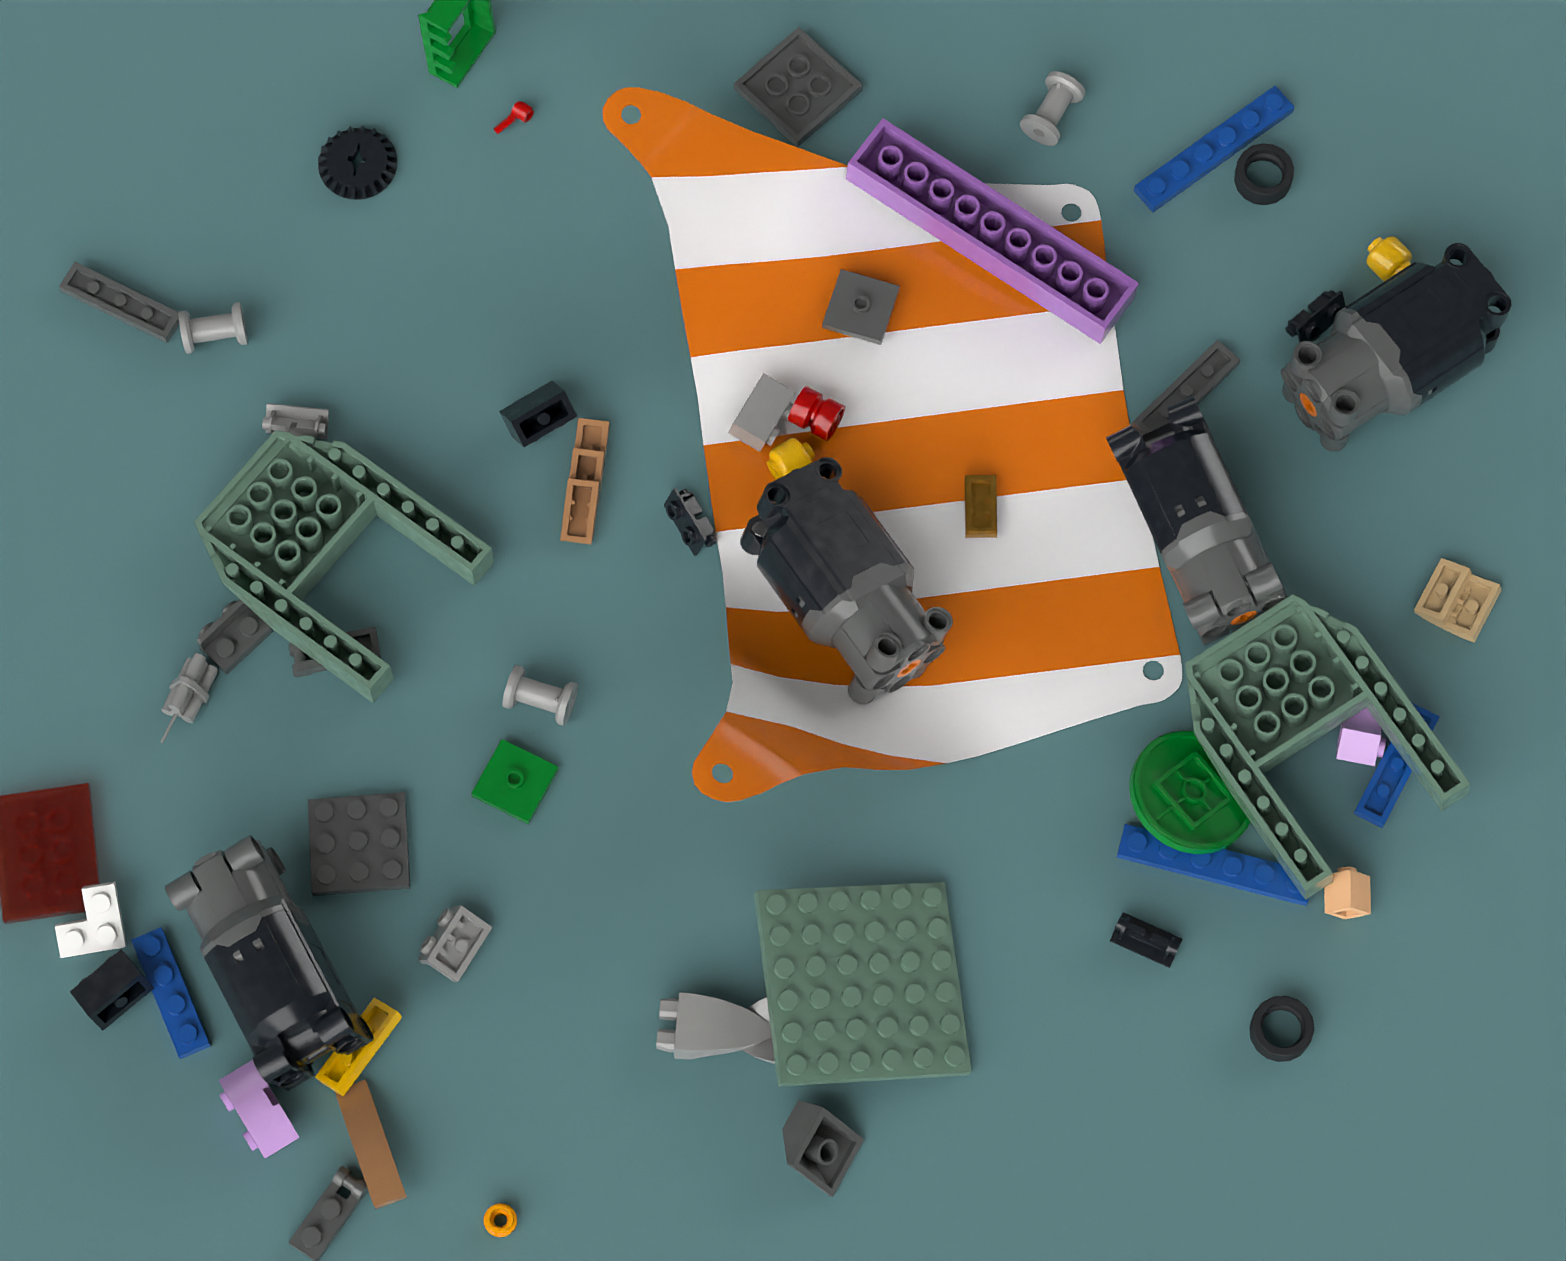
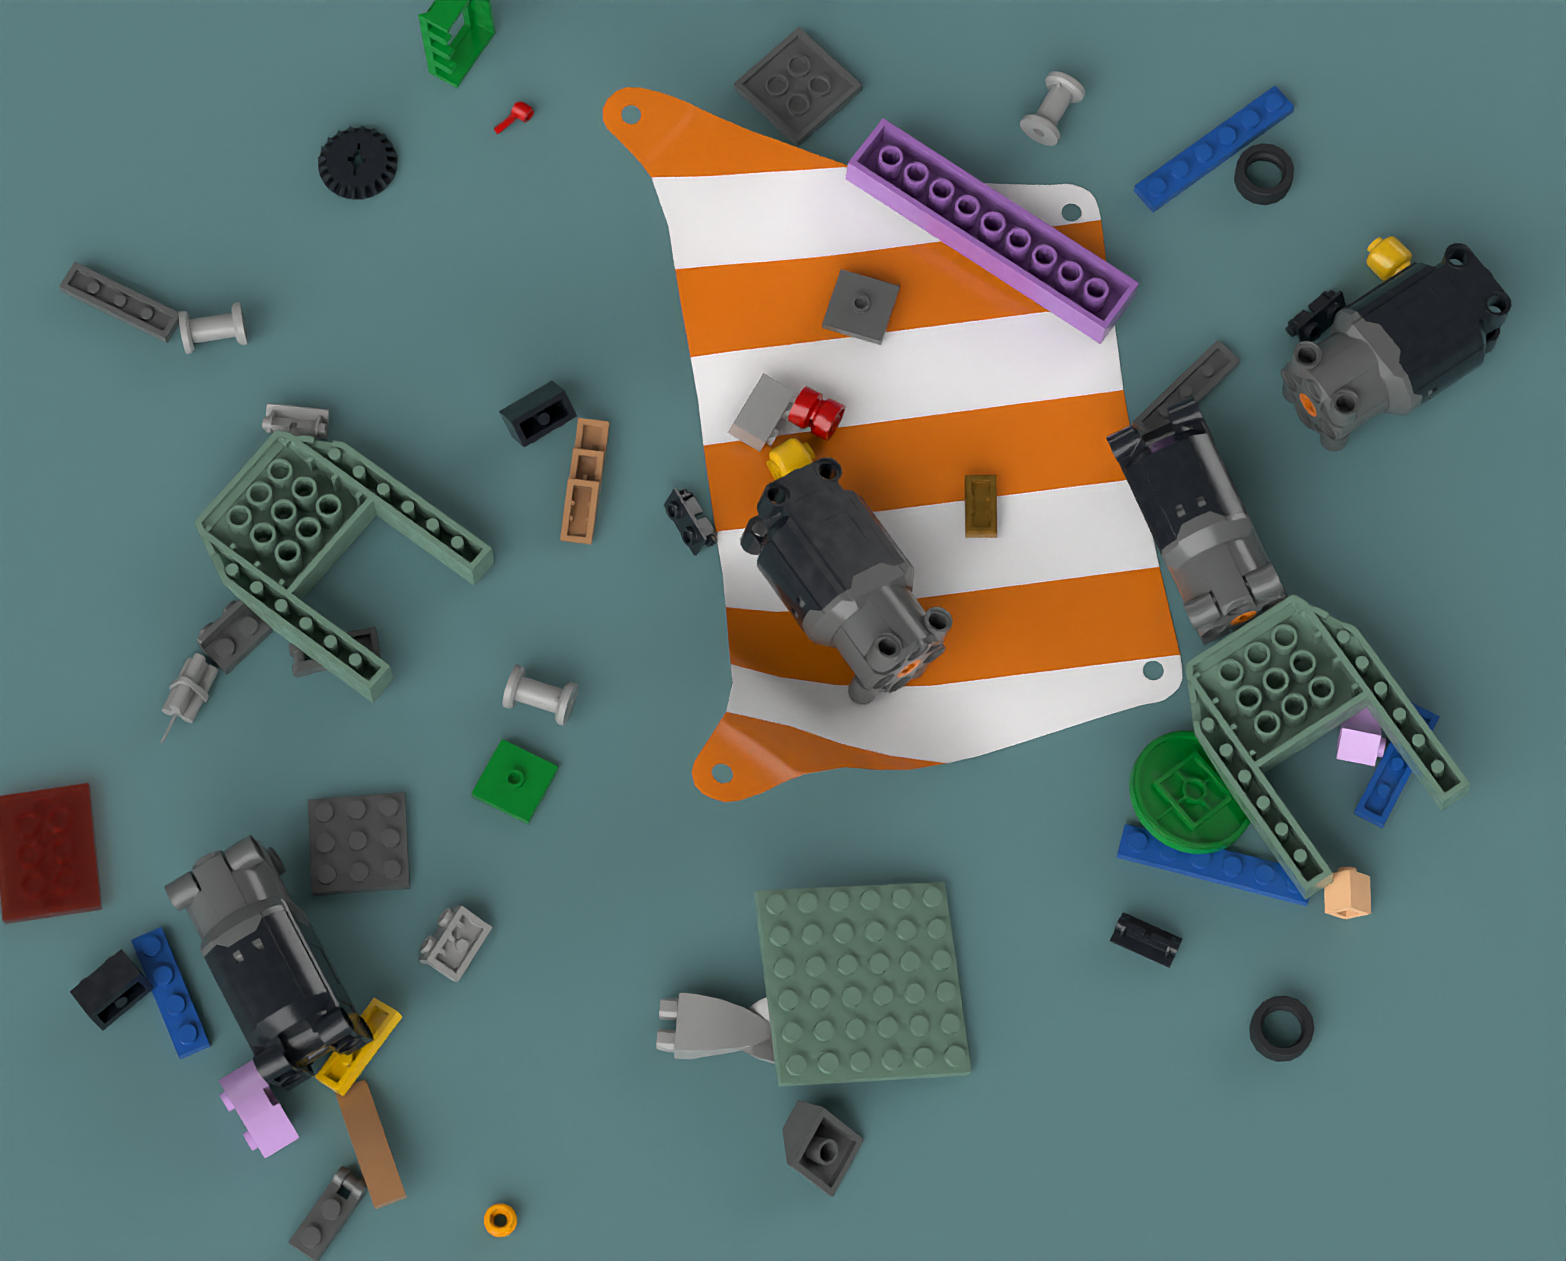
white plate [55,881,127,958] -> none
tan slope [1414,558,1502,643] -> none

